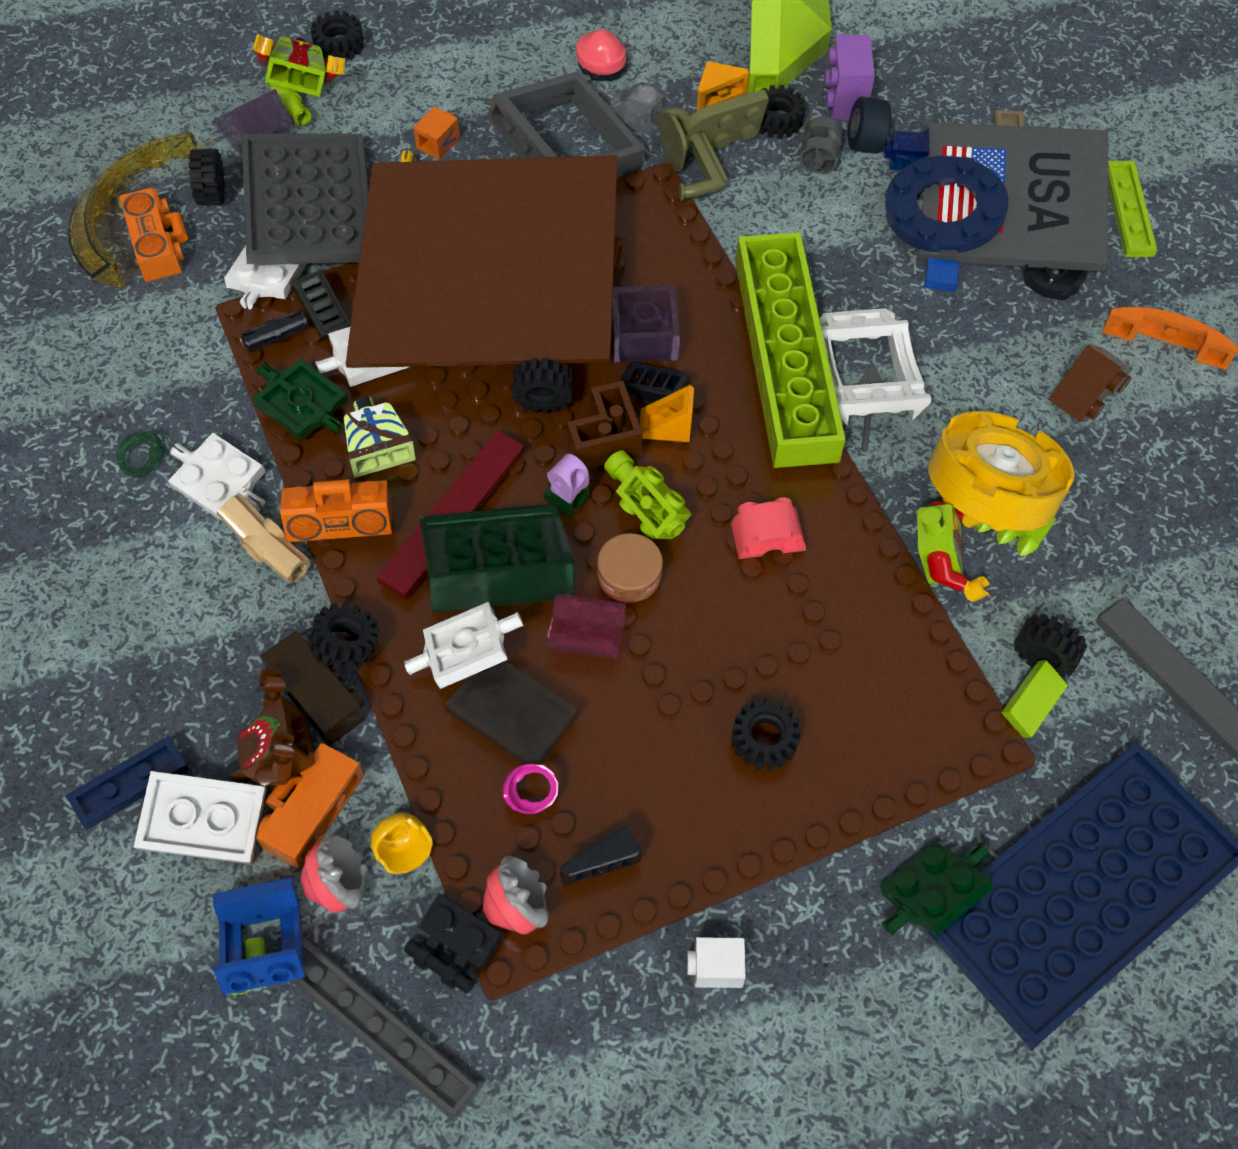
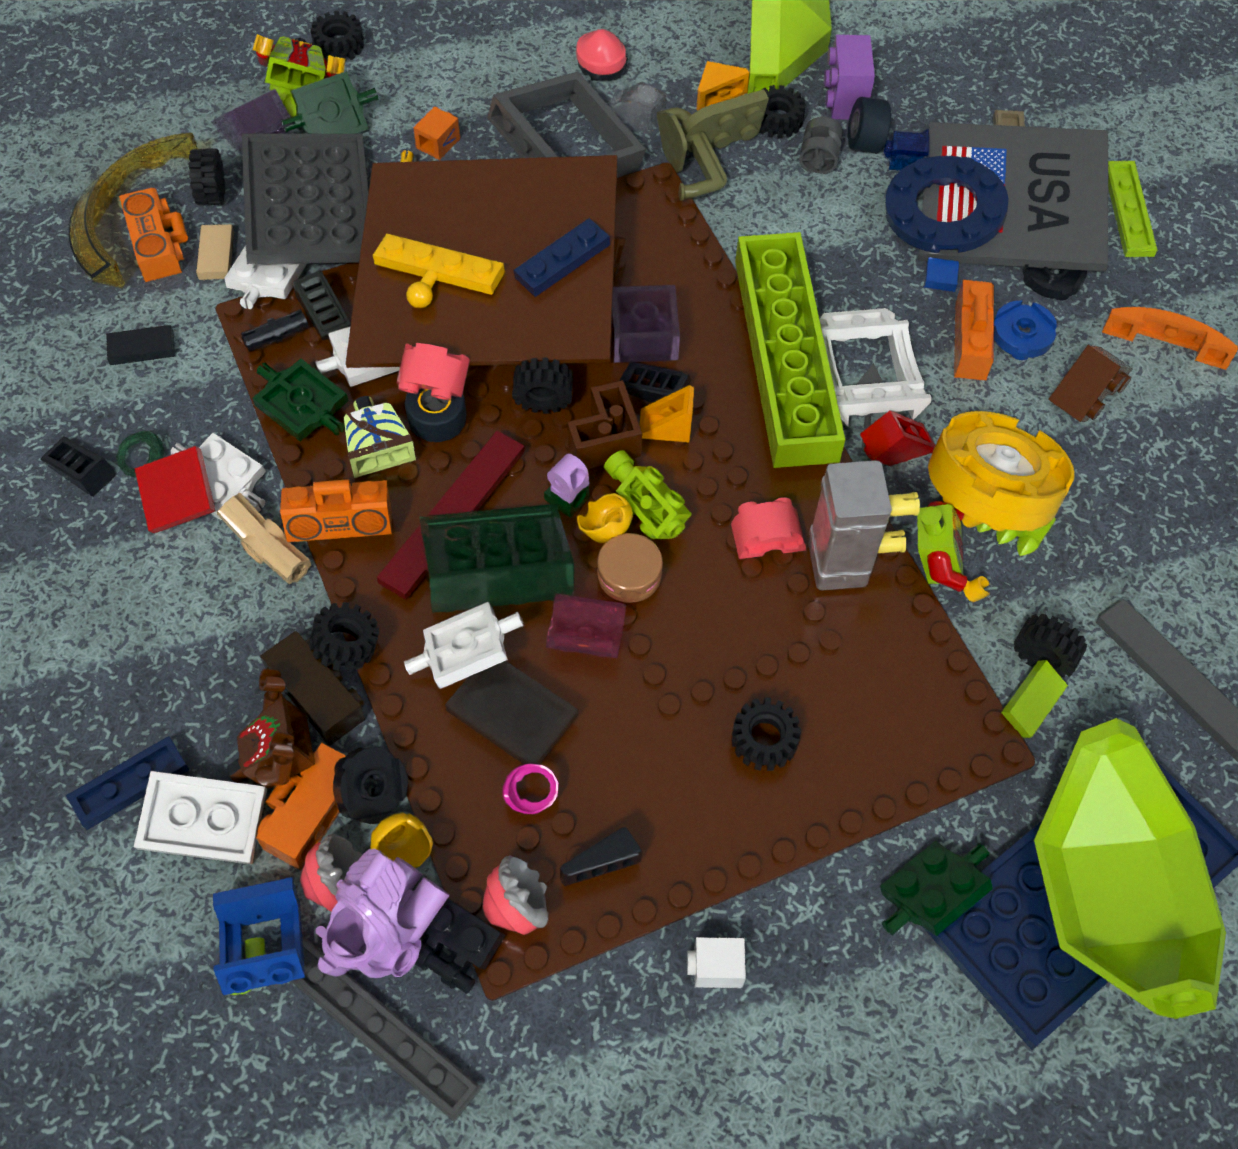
none -> black slope [40,436,116,497]
none -> black tile [106,325,175,366]
none -> red tile [135,446,216,533]
none -> tan tile [196,224,234,280]
none -> dark green plate [281,71,379,134]
none -> lavender helmet [315,849,450,978]
none -> black plate [333,746,408,824]
none -> yellow plate [373,234,505,308]
none -> coral cylinder [397,343,470,400]
none -> black wheel [405,388,467,442]
none -> dark blue plate [514,218,611,297]
none -> yellow hair [577,493,633,543]
none -> flat silver piece [808,461,920,590]
none -> red slope [860,410,936,466]
none -> orange piece [954,280,994,381]
none -> blue plate [994,301,1057,360]
none -> lime panel [1034,718,1226,1019]

